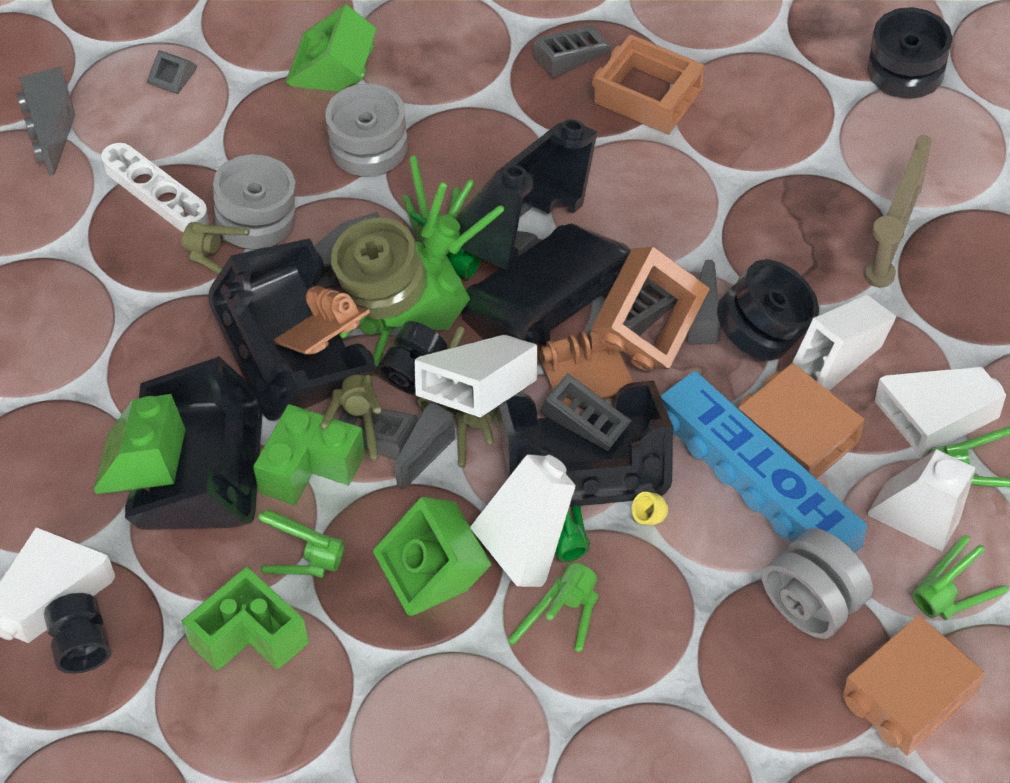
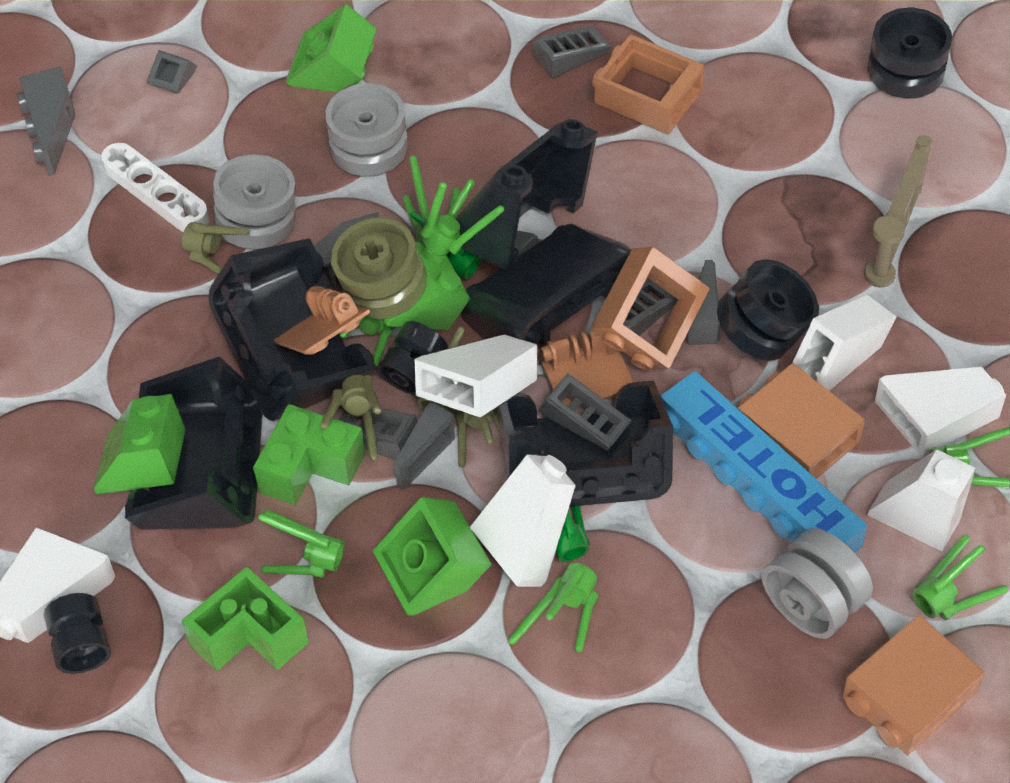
light yellow hinge [632,492,668,526] -> none

